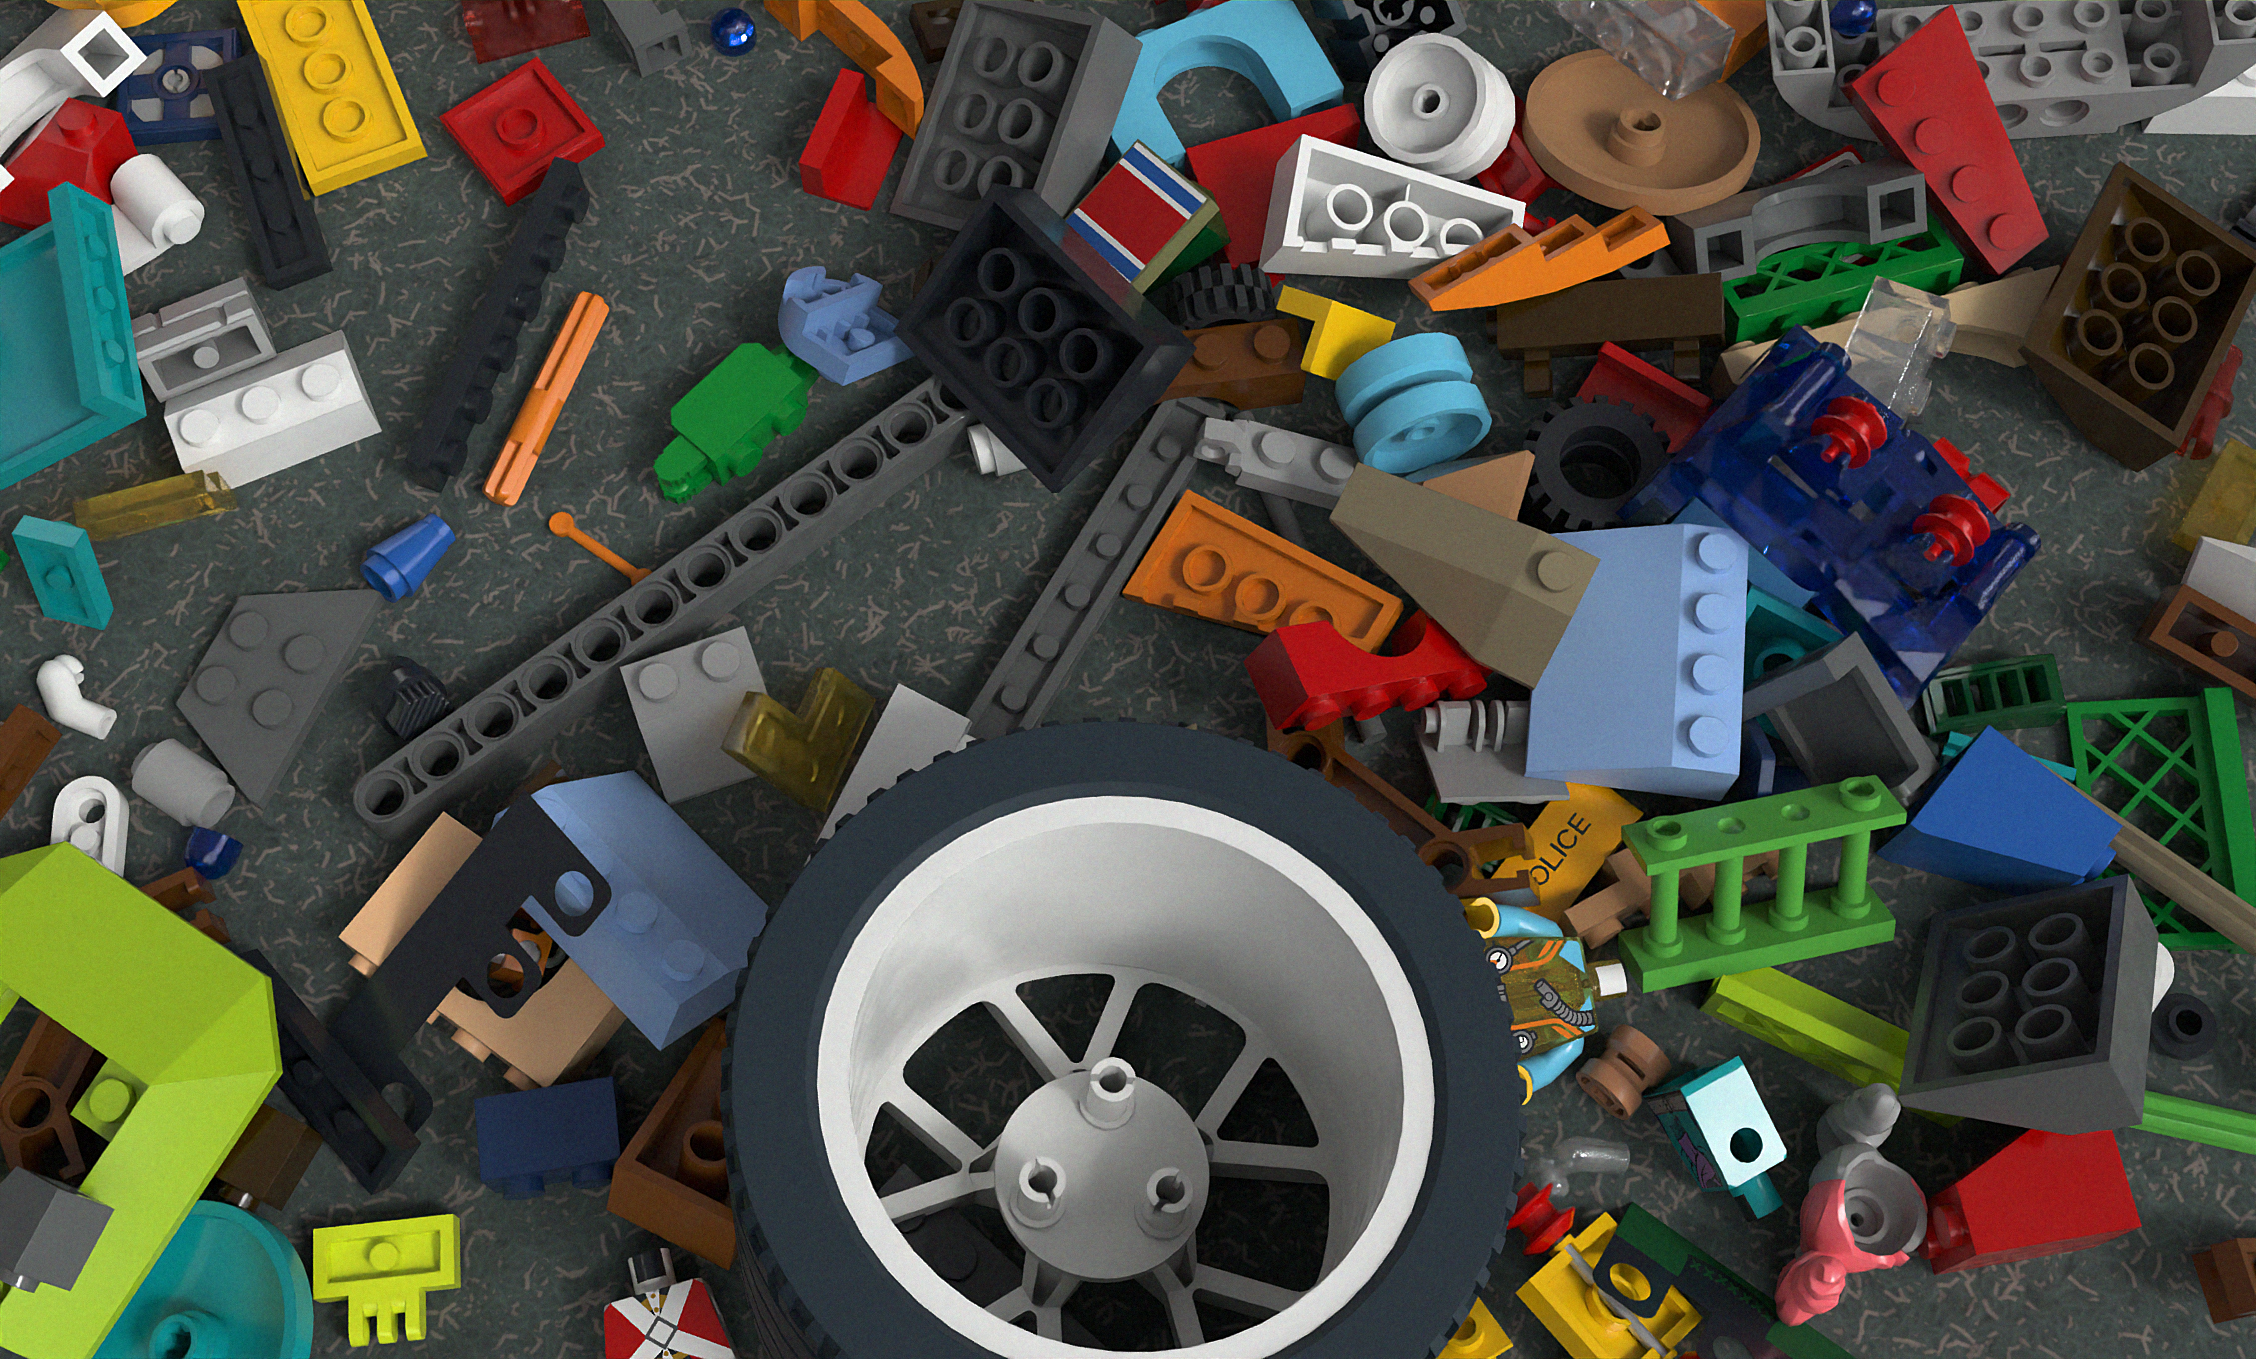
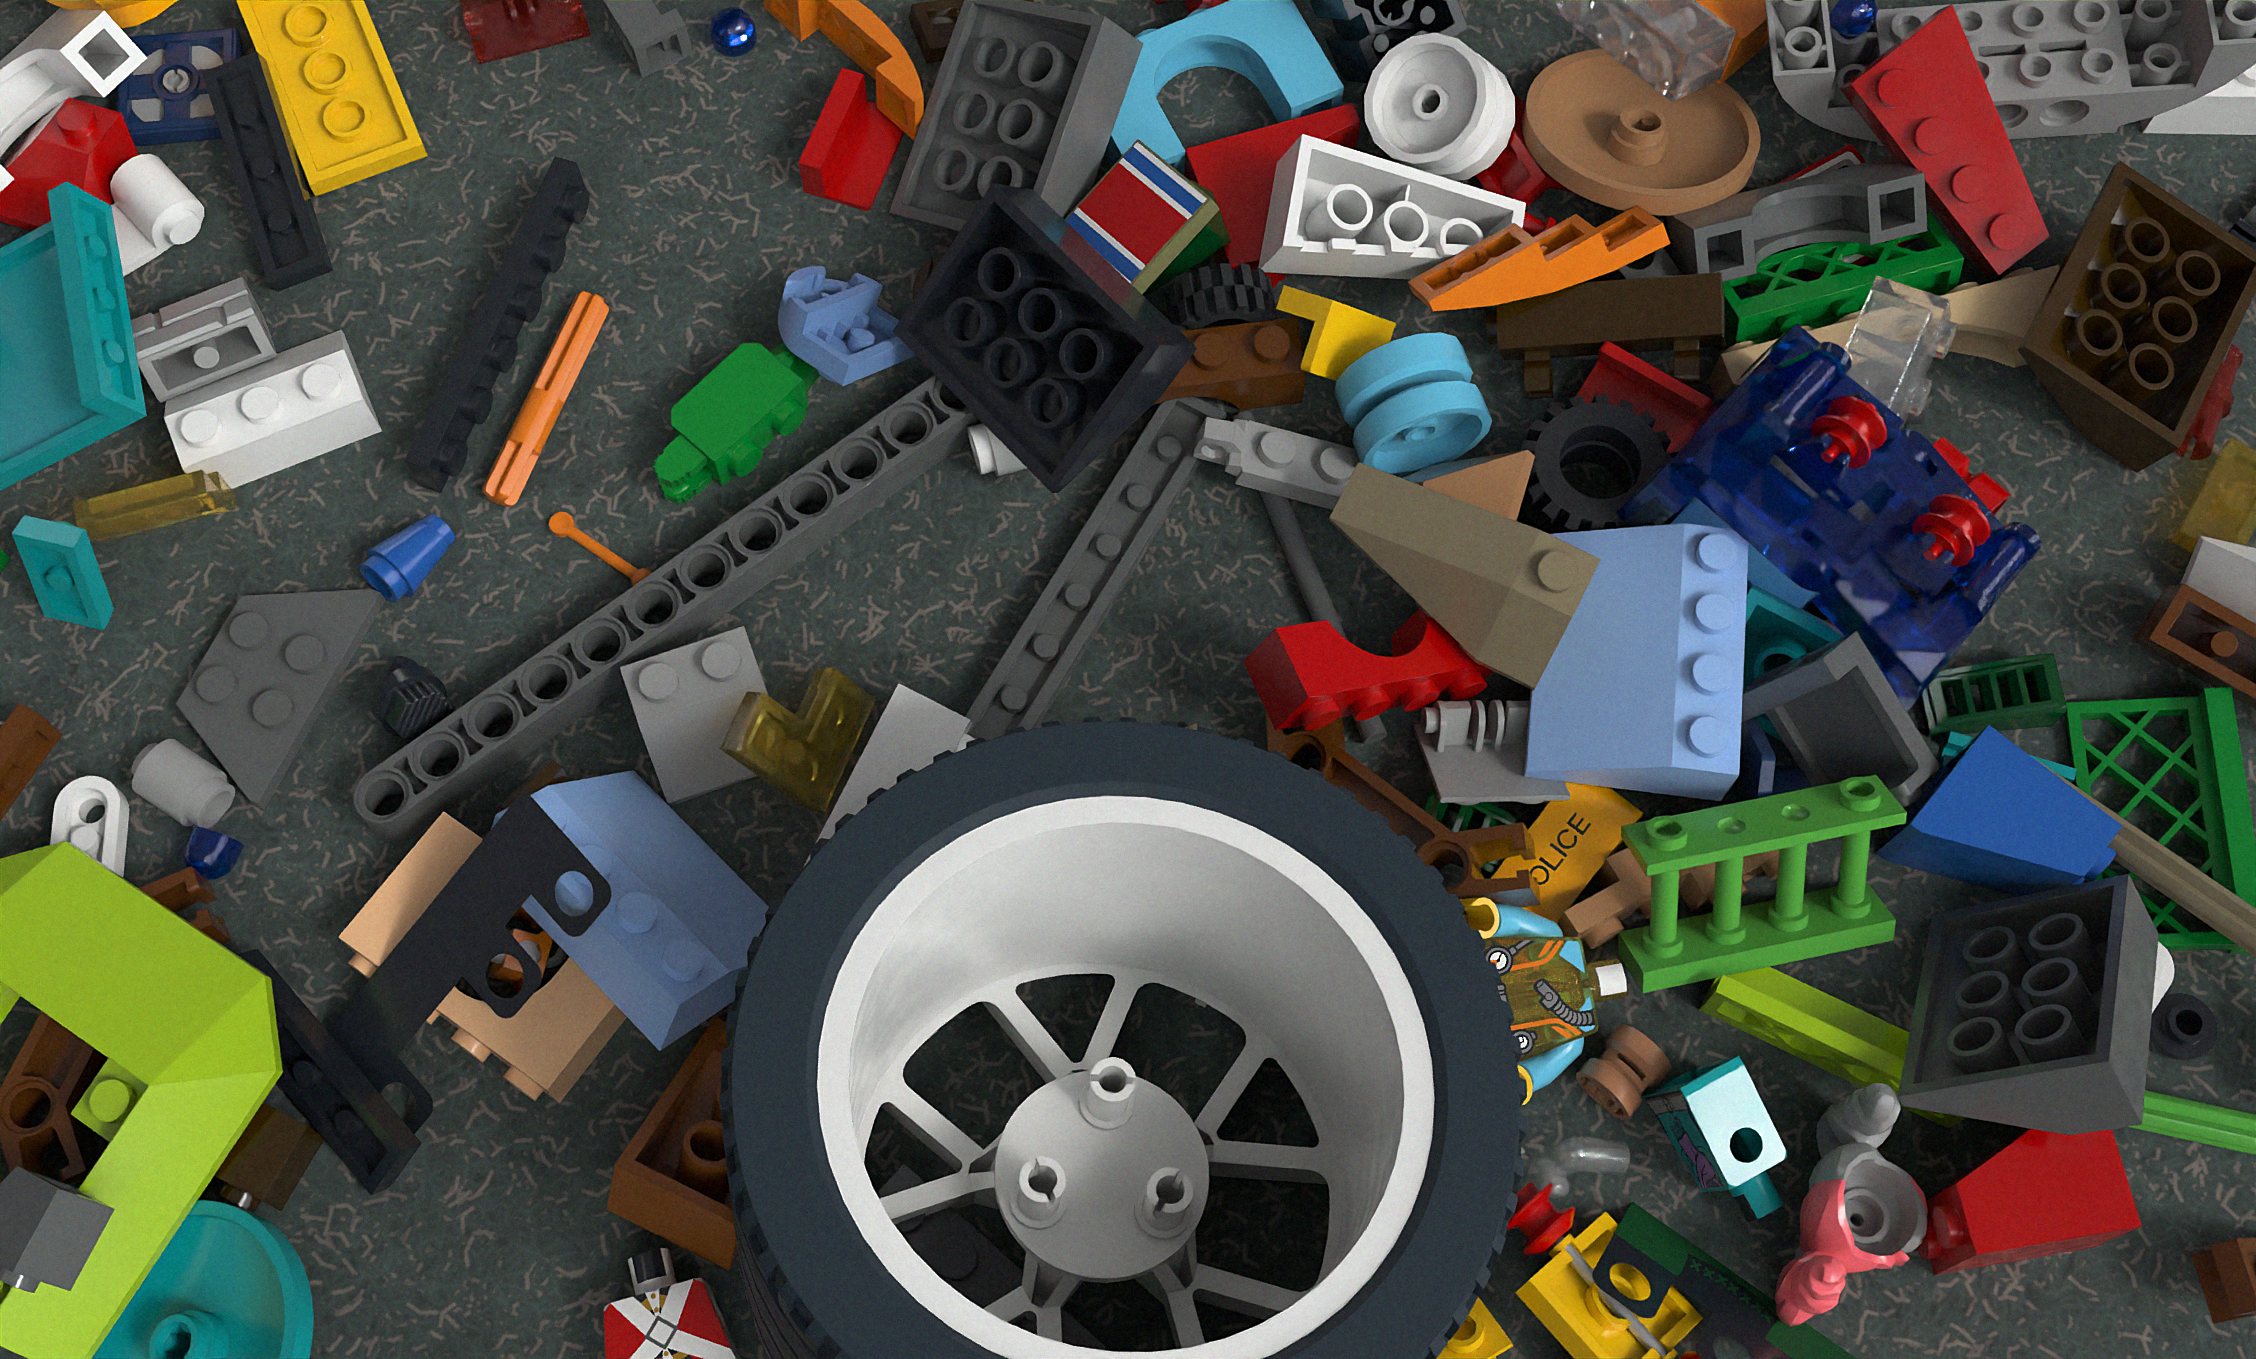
white arm [36,654,117,739] -> none
neon yellow hinge [313,1214,461,1347] -> none
red plate [439,56,606,207] -> none
dark blue brick [474,1076,630,1200] -> none
orange wing [1122,489,1404,655] -> none

